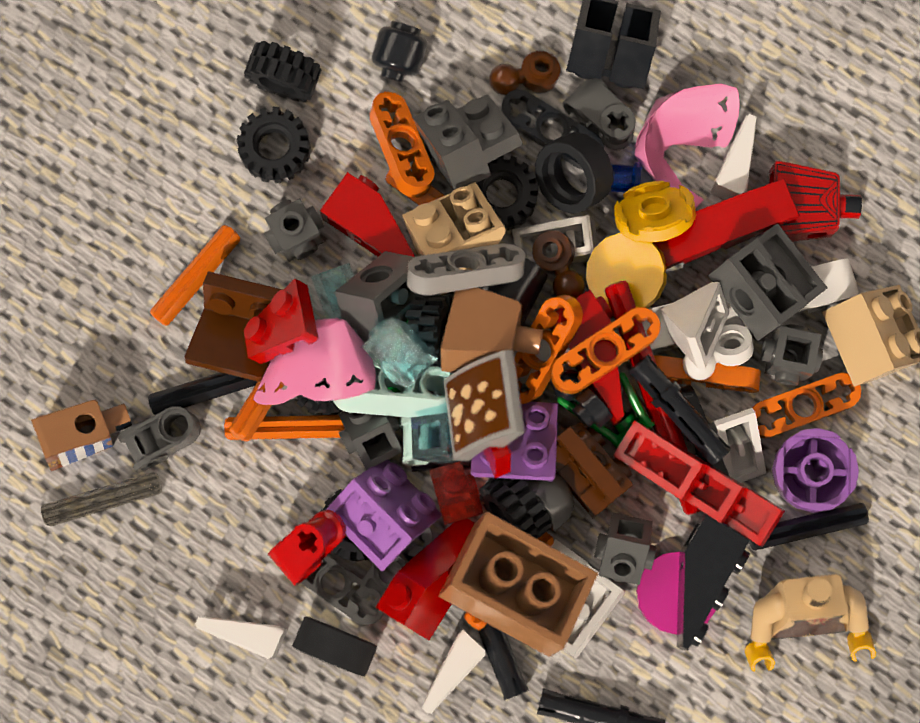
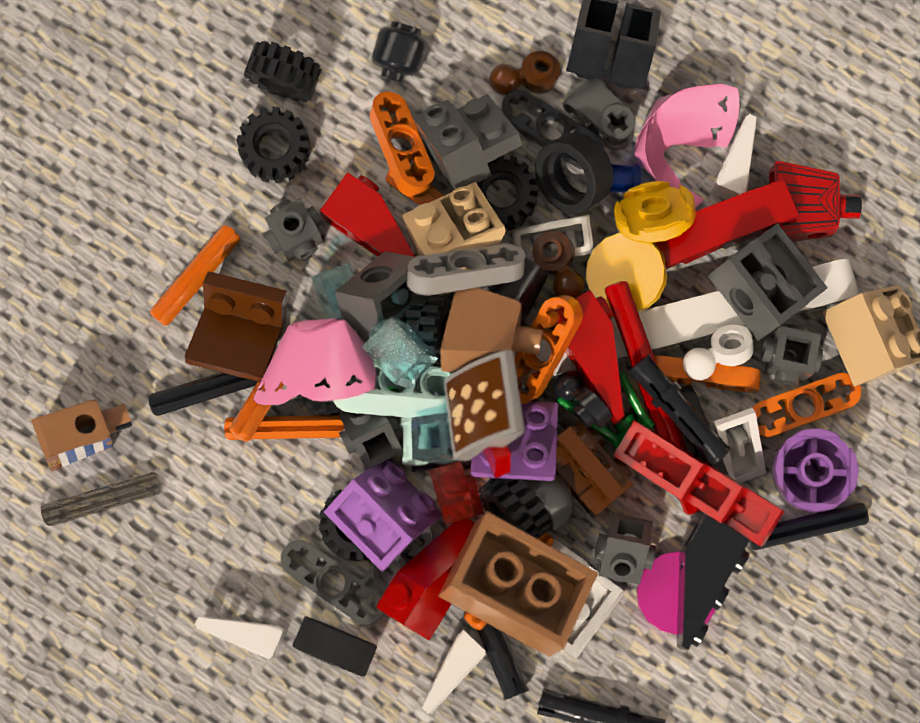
dark grey piece [117,406,201,473] -> none
red wing [243,278,319,364] -> none
red piece [267,510,346,586] -> none
orange beam [551,307,660,394] -> none
white slope [661,282,729,369] -> none
tan torso [744,574,876,672] -> none

